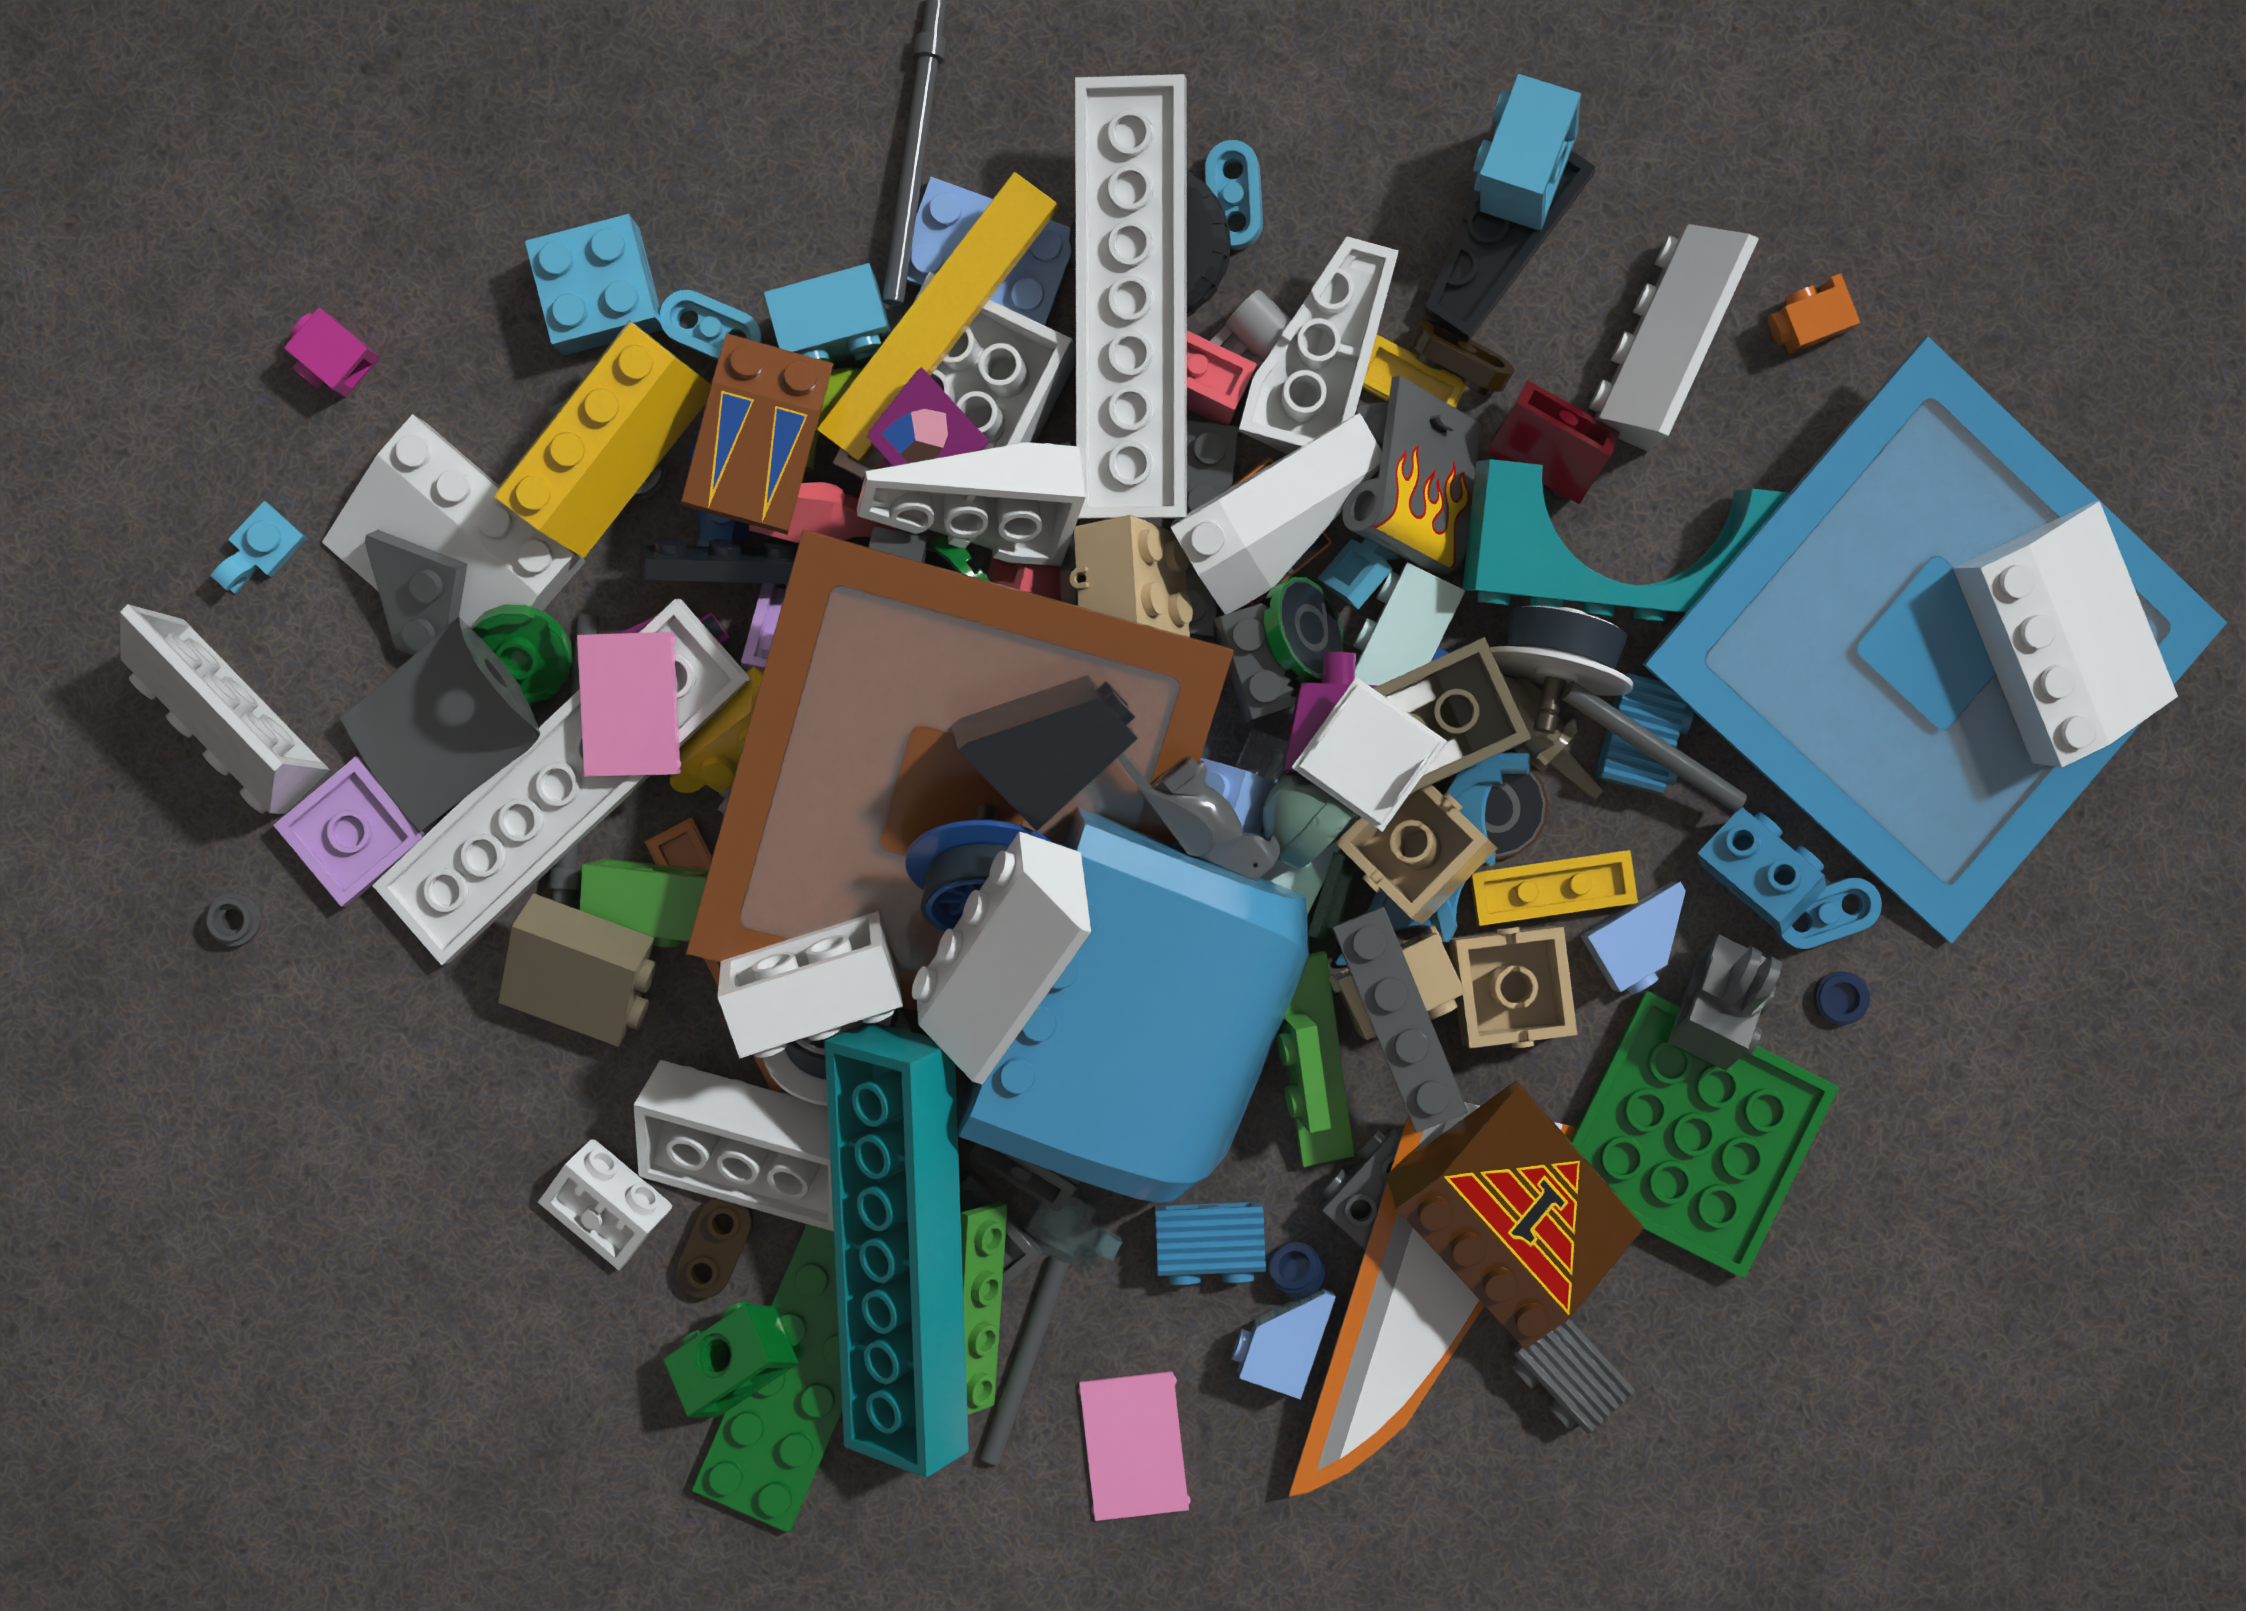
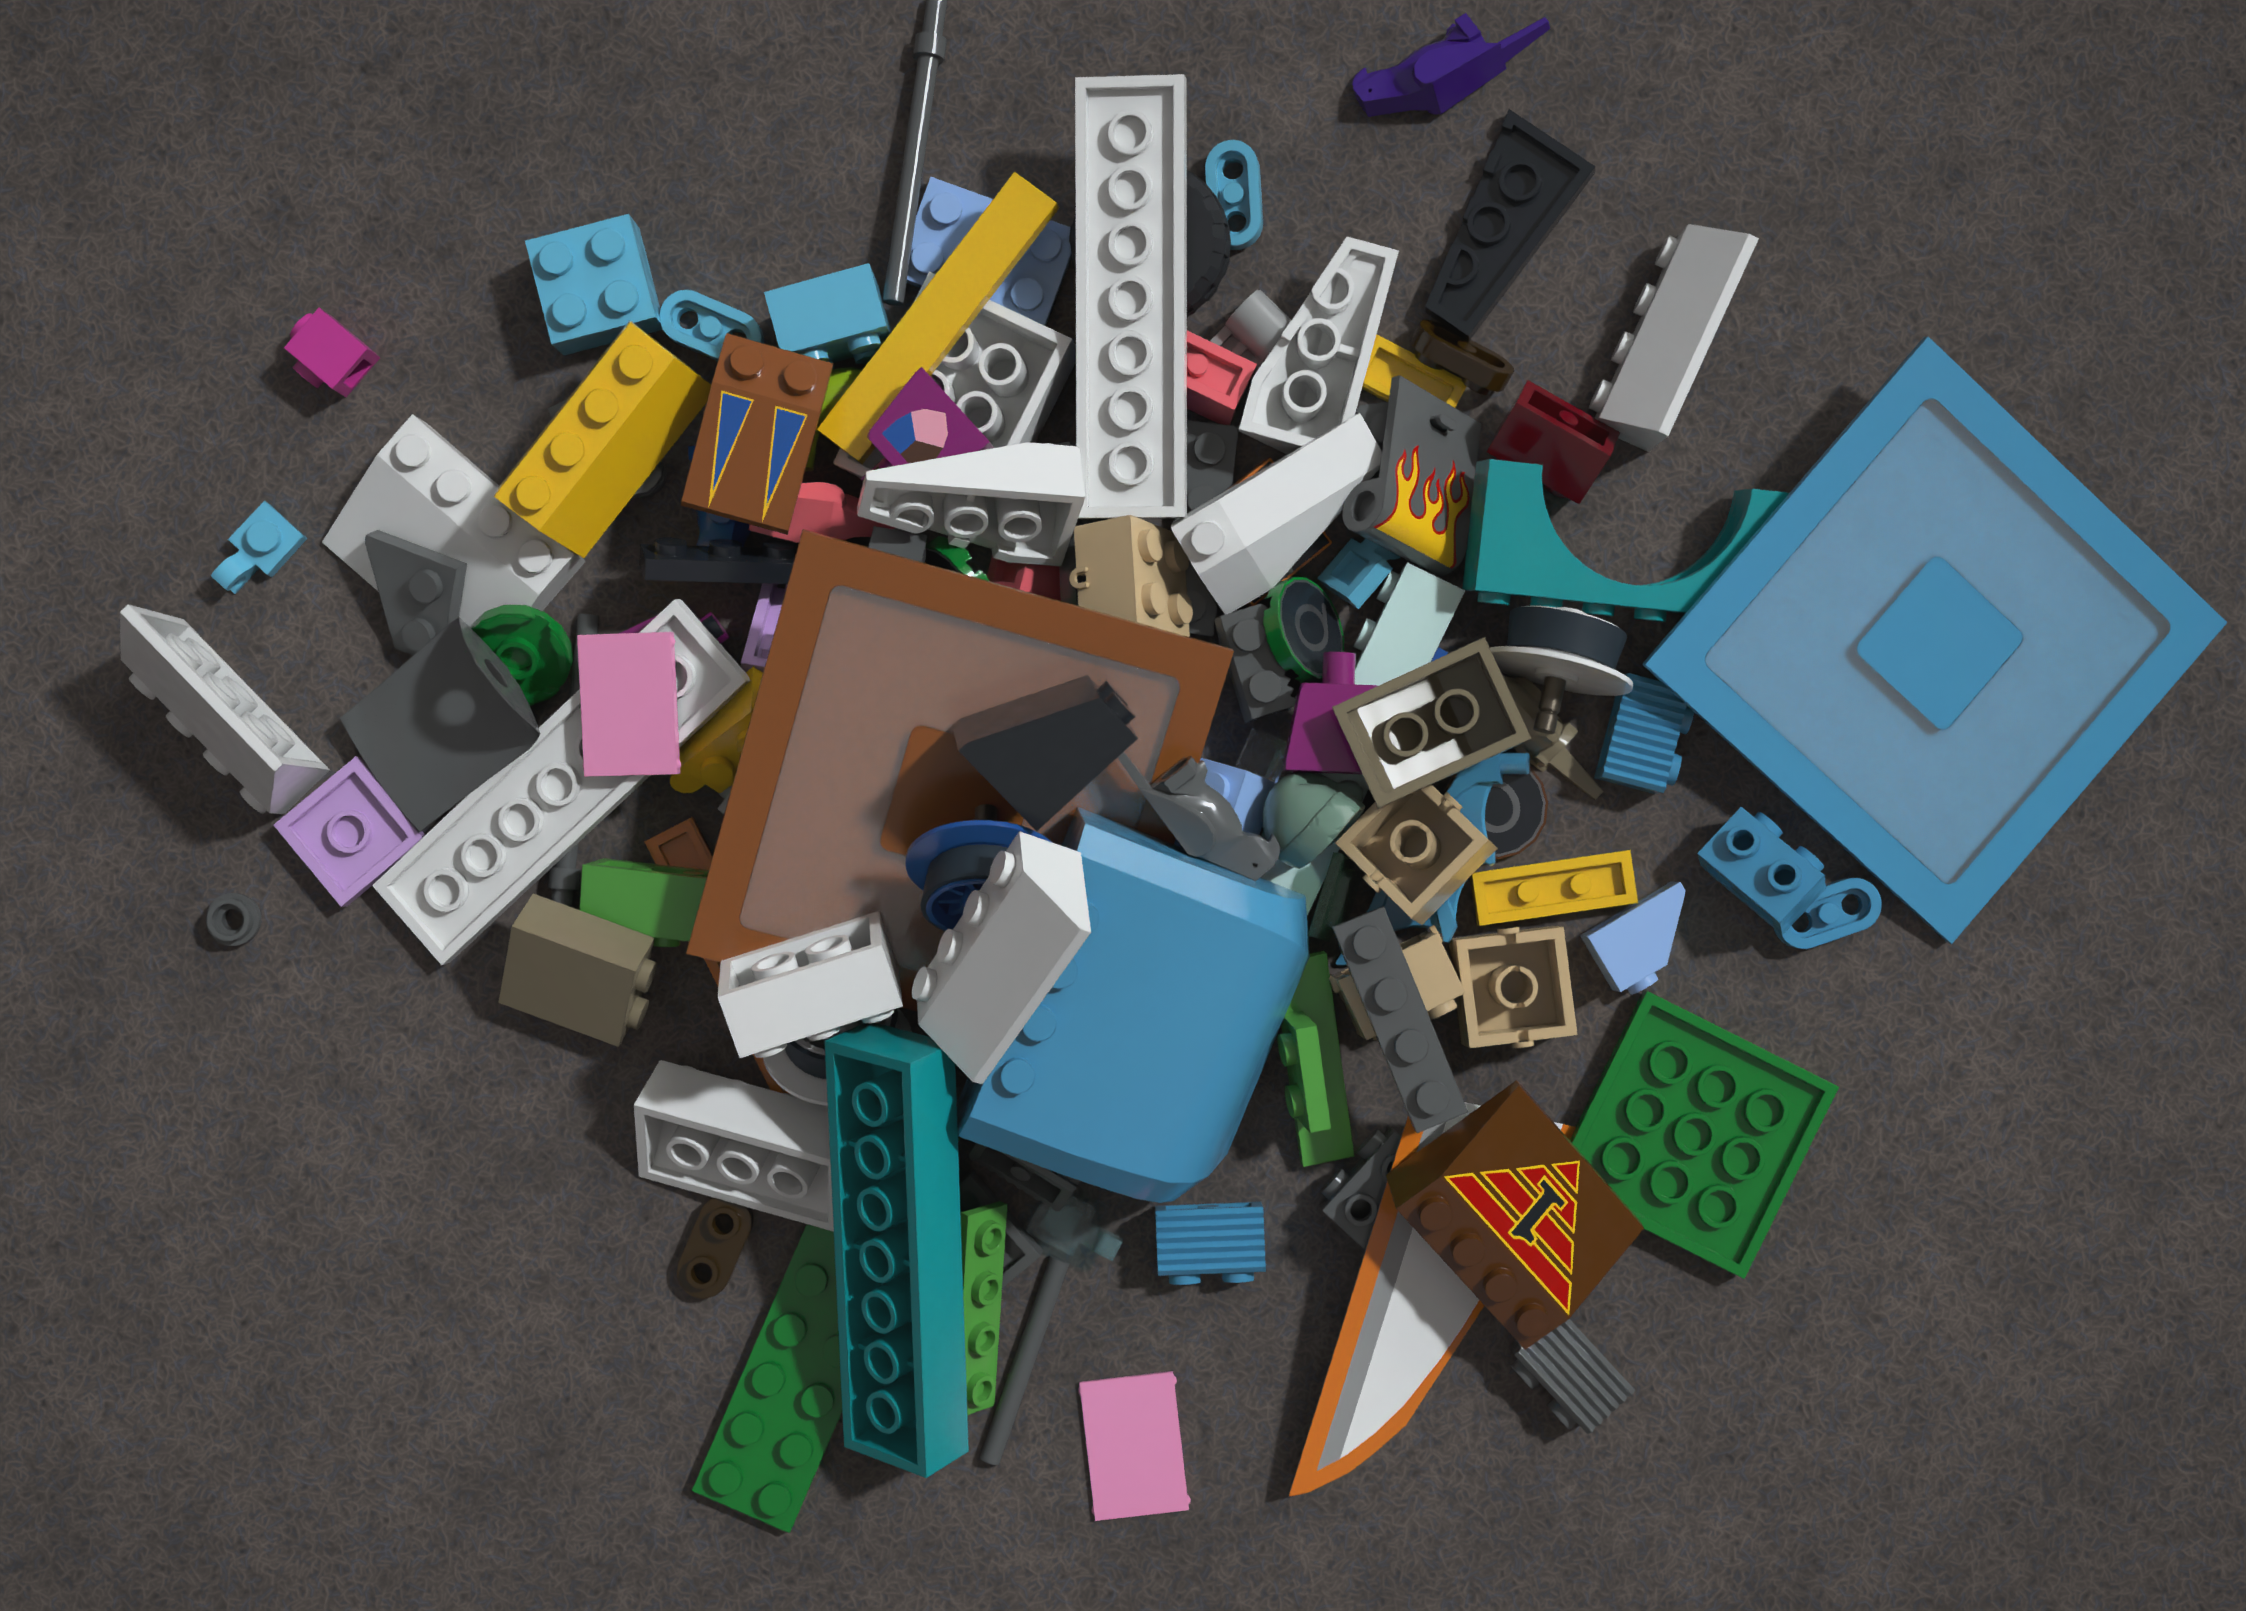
white bracket [538,1139,672,1270] -> none
green brick [663,1301,799,1417] -> none
light blue slope [1231,1286,1336,1400] -> none
dark blue tile [1269,1242,1325,1299] -> none
white piece [1291,677,1447,832] -> none
medium azure brick [1473,74,1581,231] -> none
dark grey bar [1561,681,1747,812] -> none
dark grey brick [1668,934,1782,1071] -> none
orange brick [1768,273,1861,355] -> none
dark blue tile [1813,971,1870,1025] -> none
white slope [1953,501,2178,767] -> none
none -> dark purple animal [1352,13,1550,117]

